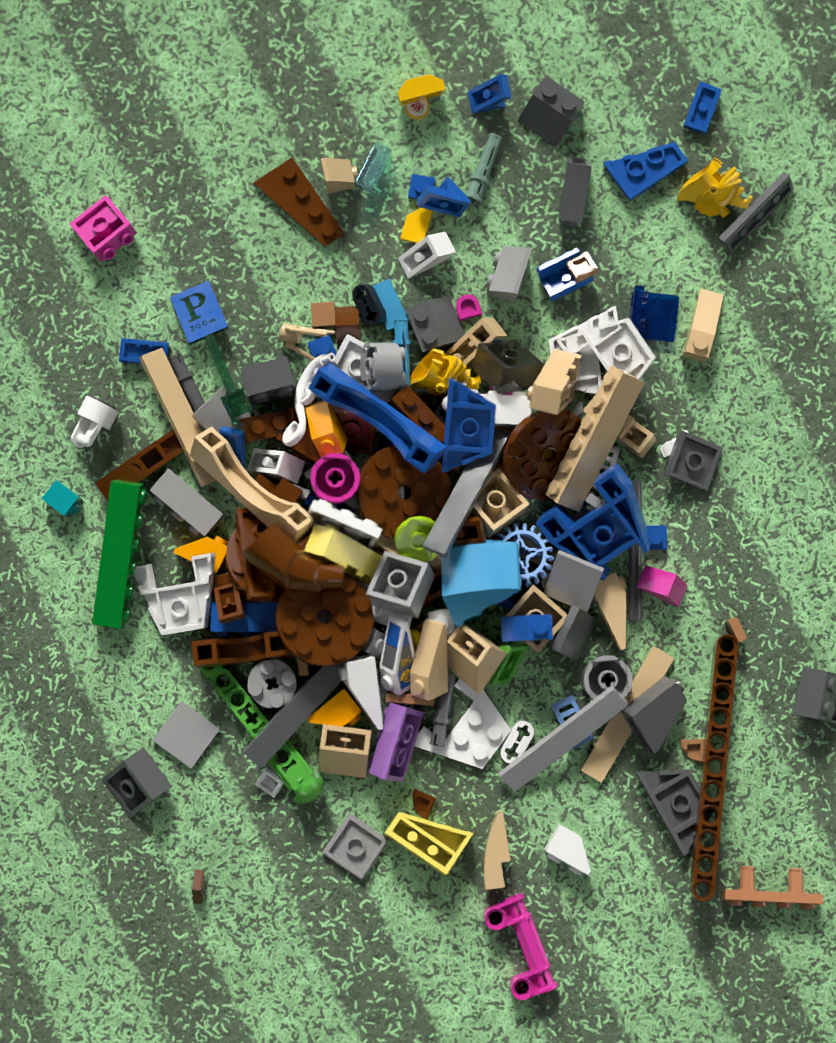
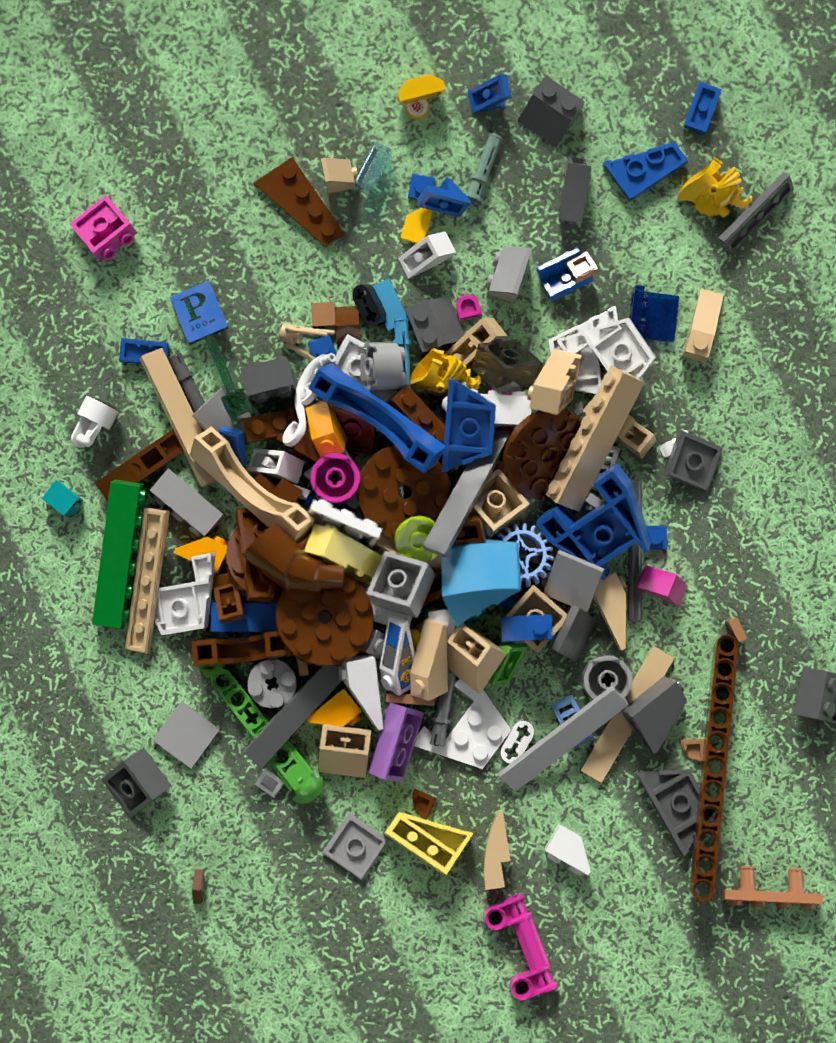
none -> tan tile [125,507,170,654]

